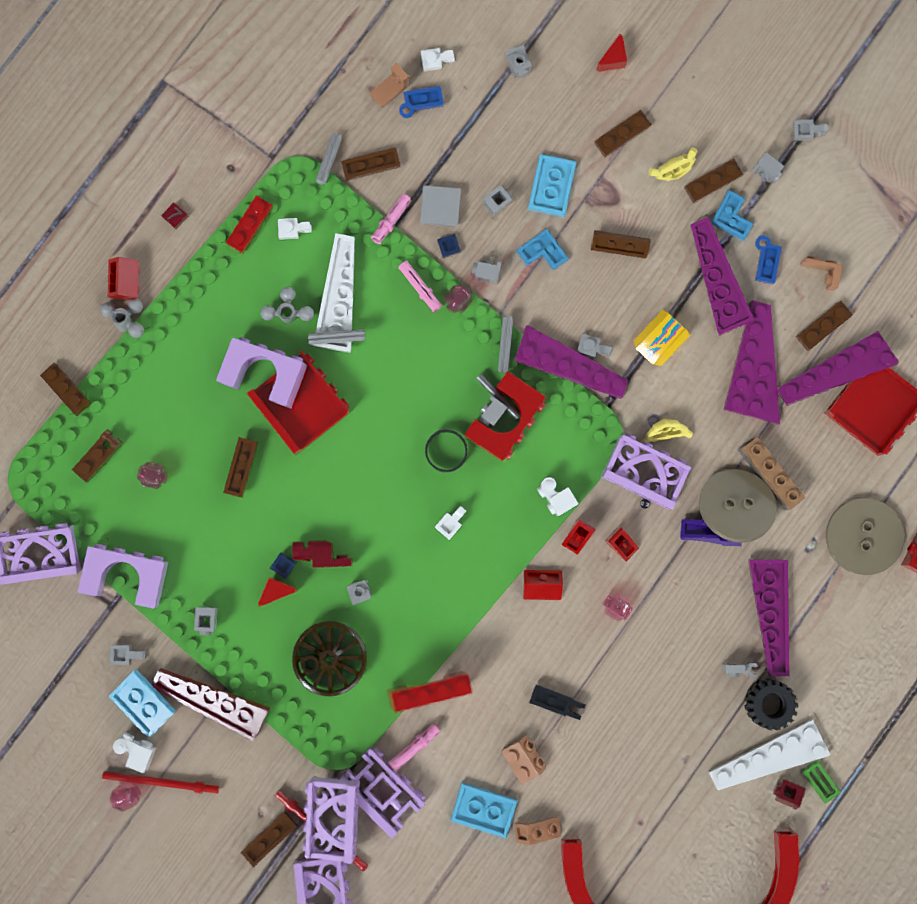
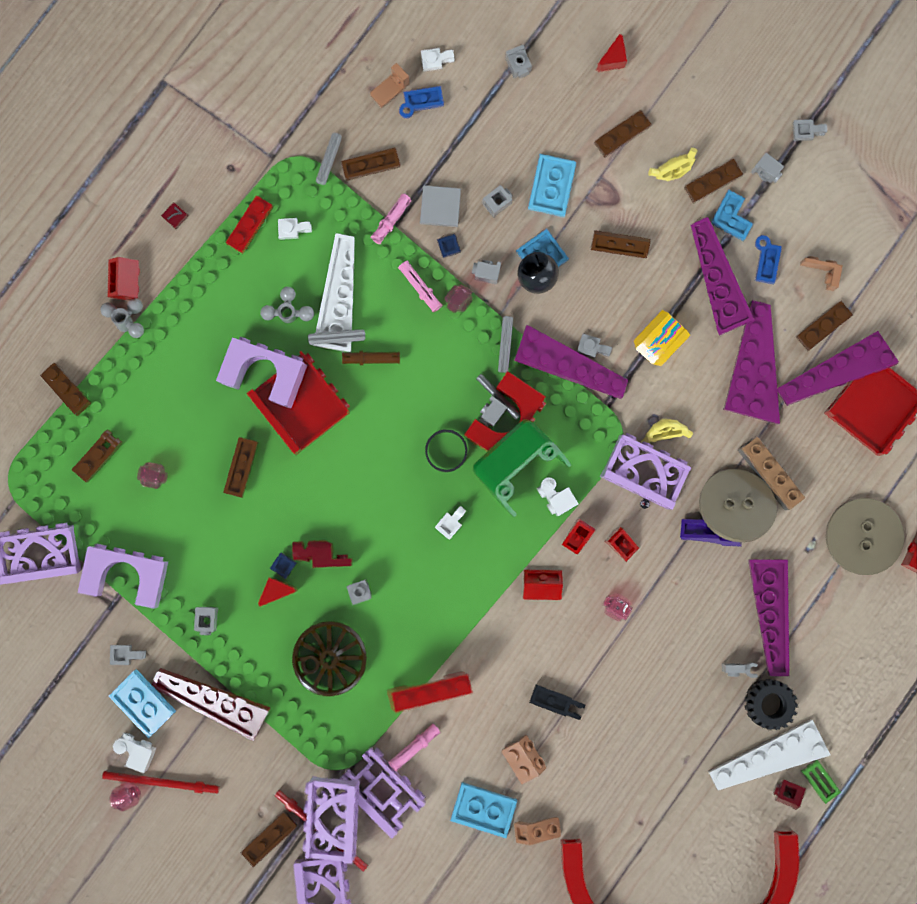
none -> reddish brown pin [342,350,400,366]
none -> green windscreen [473,419,572,517]
none -> black wheel [517,252,559,294]

